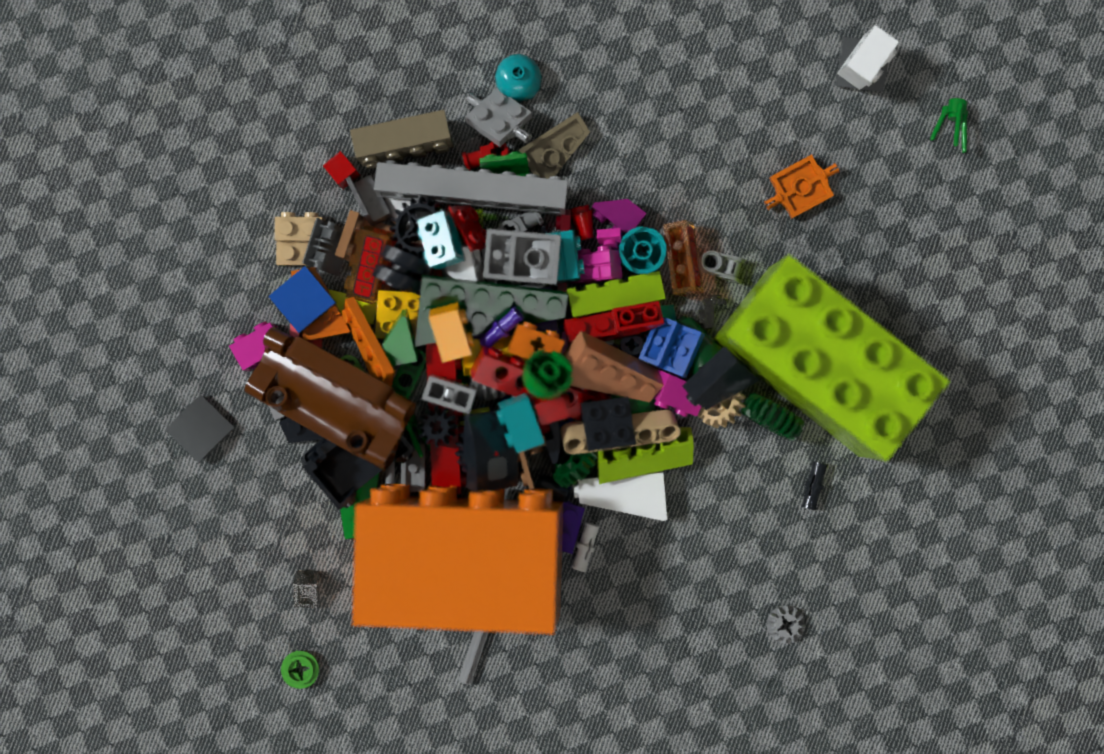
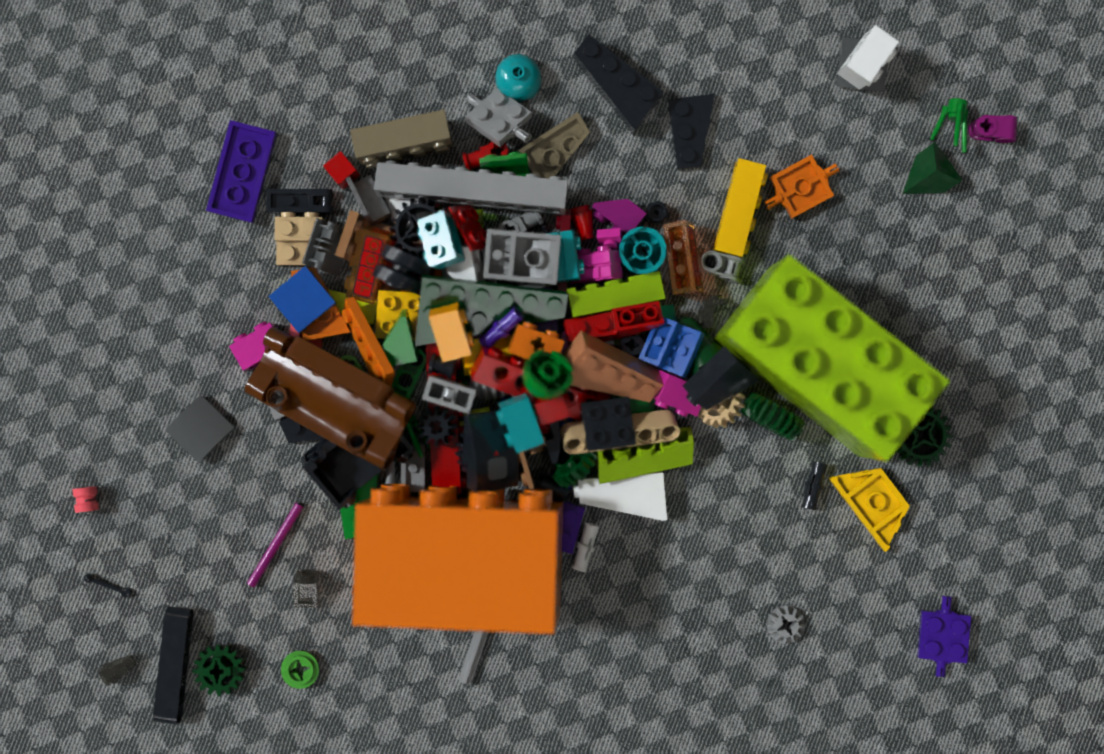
none -> coral wheel [72,486,99,513]
none -> black hinge [84,573,132,598]
none -> clear smoke cone [98,654,137,686]
none -> black beam [153,606,194,725]
none -> dark green gear [192,643,247,697]
none -> dark purple plate [206,120,277,224]
none -> magenta bar [247,502,304,588]
none -> black plate [266,189,333,214]
none -> black bush [428,353,457,379]
none -> black wedge [574,34,664,135]
none -> black plate [645,201,668,224]
none -> black wing [668,93,715,170]
none -> yellow brick [713,158,768,258]
none -> yellow wing [828,468,910,552]
none -> dark green gear [894,405,953,467]
none -> dark green slope [902,142,963,194]
none -> dark purple plate [917,595,971,678]
none -> magenta piece [968,115,1017,143]

